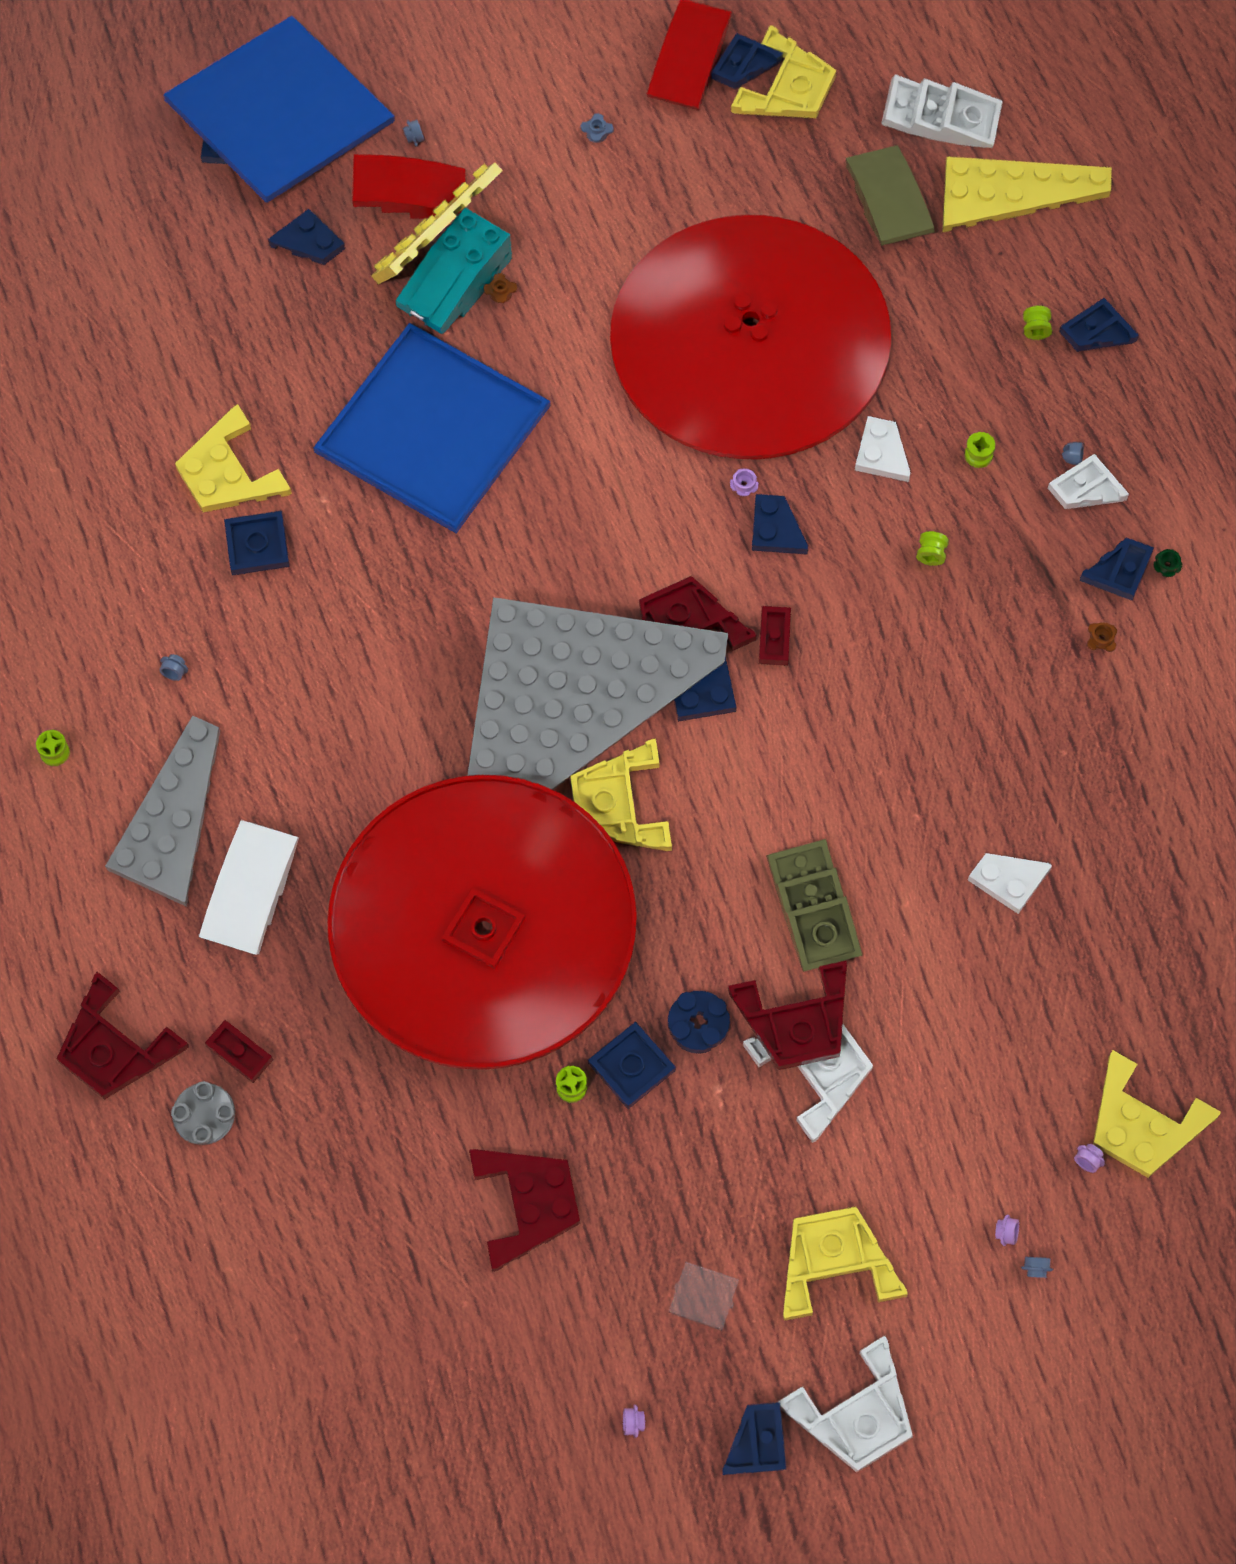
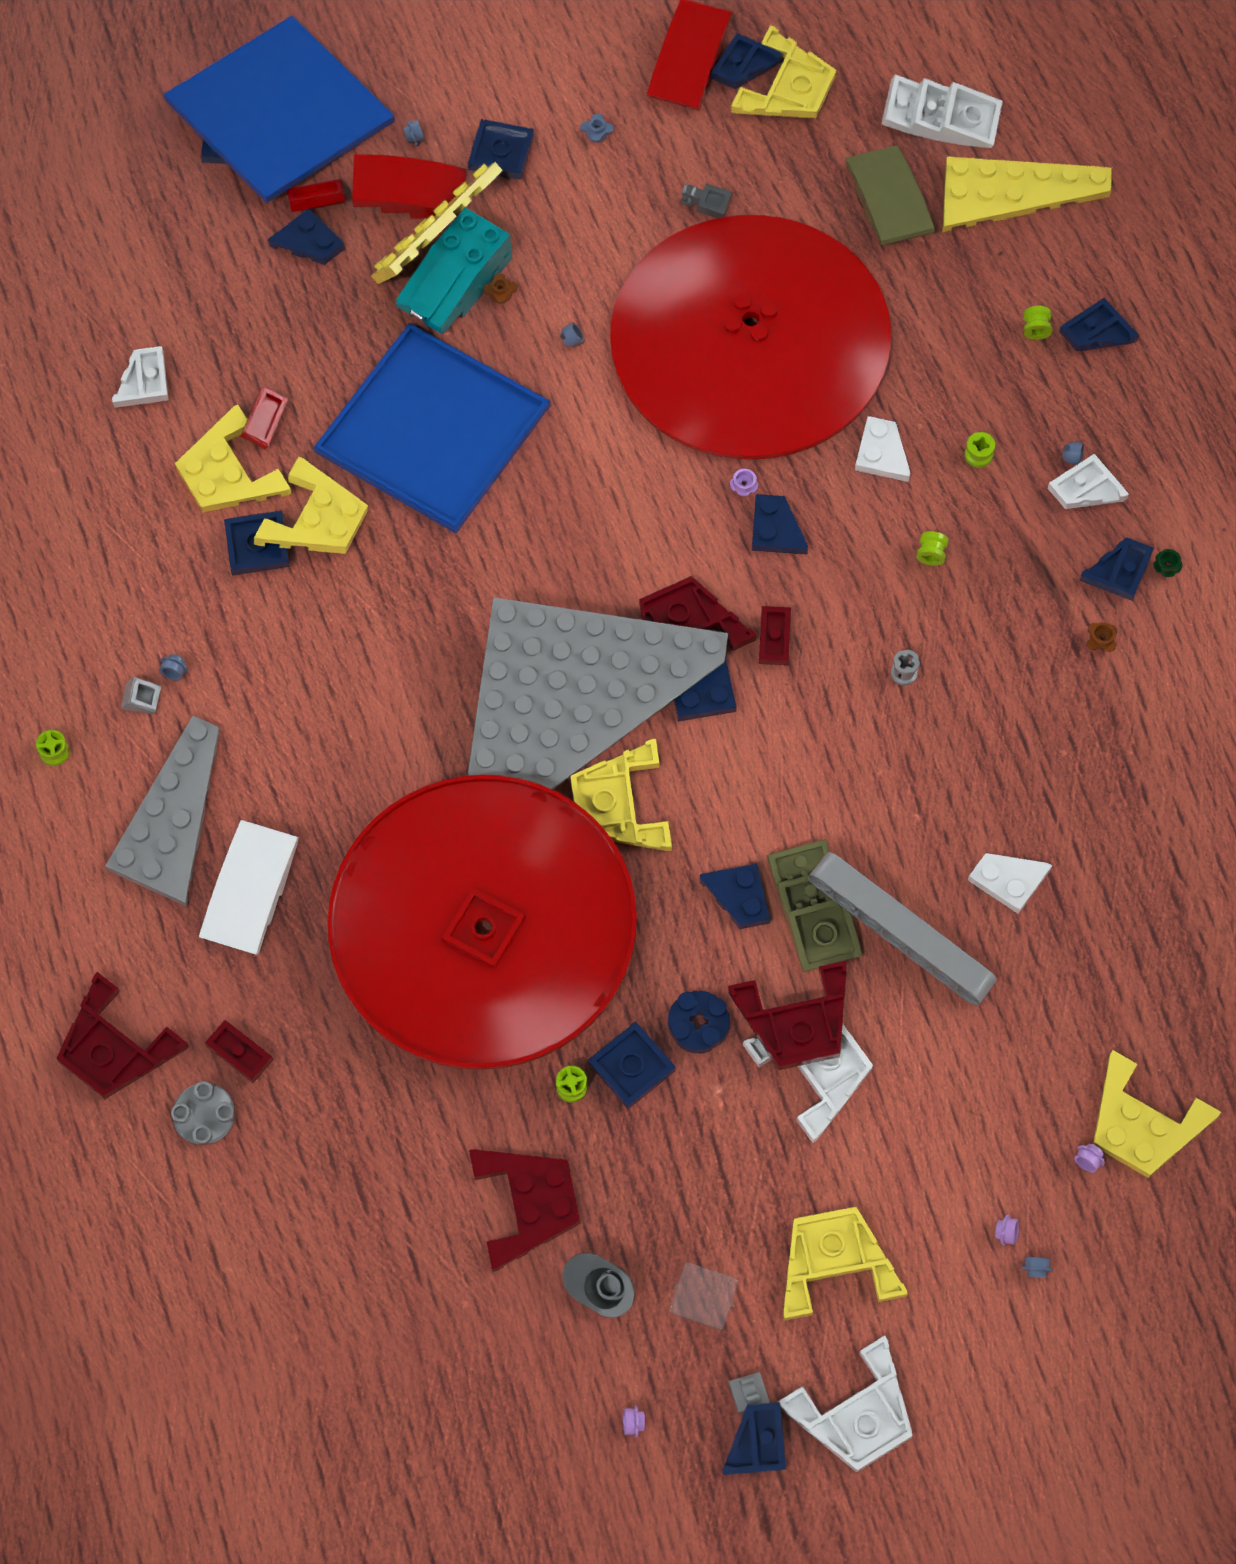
none -> white wing [112,346,169,408]
none -> light grey slope [121,677,161,714]
none -> tile [240,386,288,449]
none -> light yellow wing [254,457,368,554]
none -> red tile [287,179,345,212]
none -> dark blue plate [468,119,534,180]
none -> sand blue hinge [560,322,584,347]
none -> dark grey piece [562,1253,635,1317]
none -> dark grey plate [681,184,732,218]
none -> dark blue wing [699,863,770,929]
none -> light grey tile [728,1372,770,1415]
none -> light grey beam [808,852,997,1006]
none -> light grey bush [891,650,920,686]

